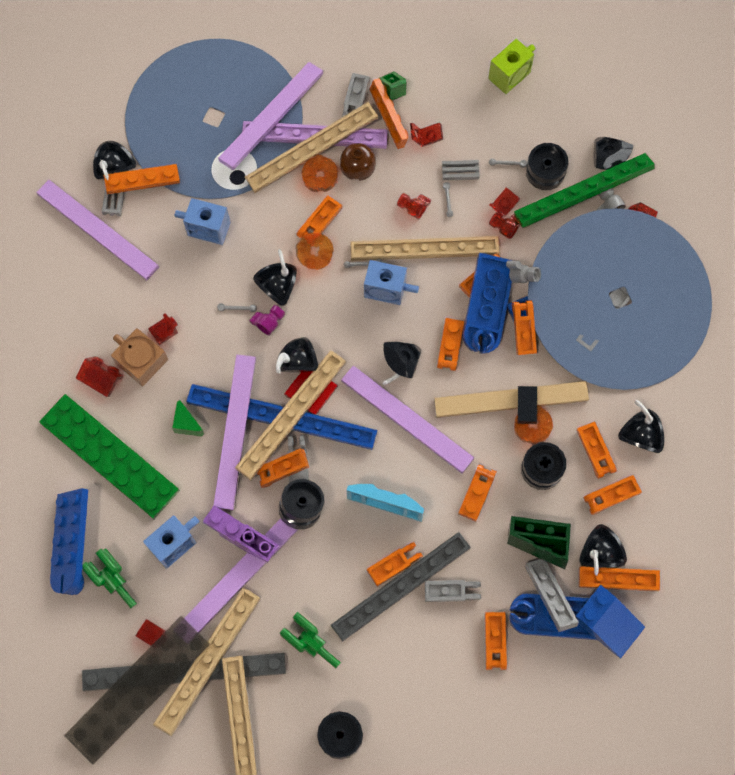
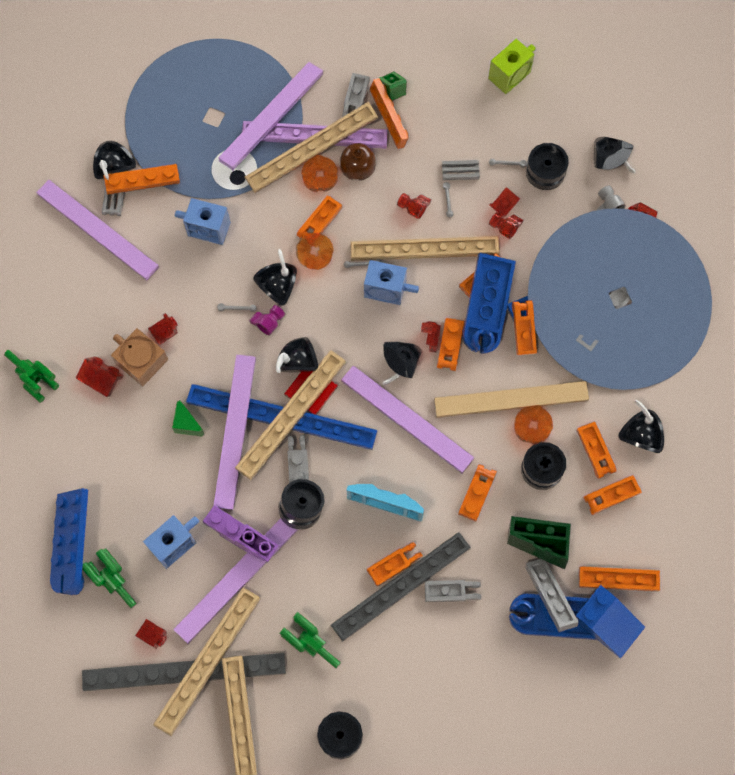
green plate [39,394,180,520] -> none
clear smoke plate [64,616,210,765] -> none
orange plate [257,448,309,488] -> none
clear red bracket [410,122,443,147] -> none
orange plate [485,612,507,670] -> none
light grey piece [506,261,541,283] -> none
green plate [514,153,655,228] -> none
black tile [518,386,537,424] -> none
black hat [579,524,627,576] -> none
none -> green plant [4,350,59,403]
none -> clear red bracket [421,321,441,353]

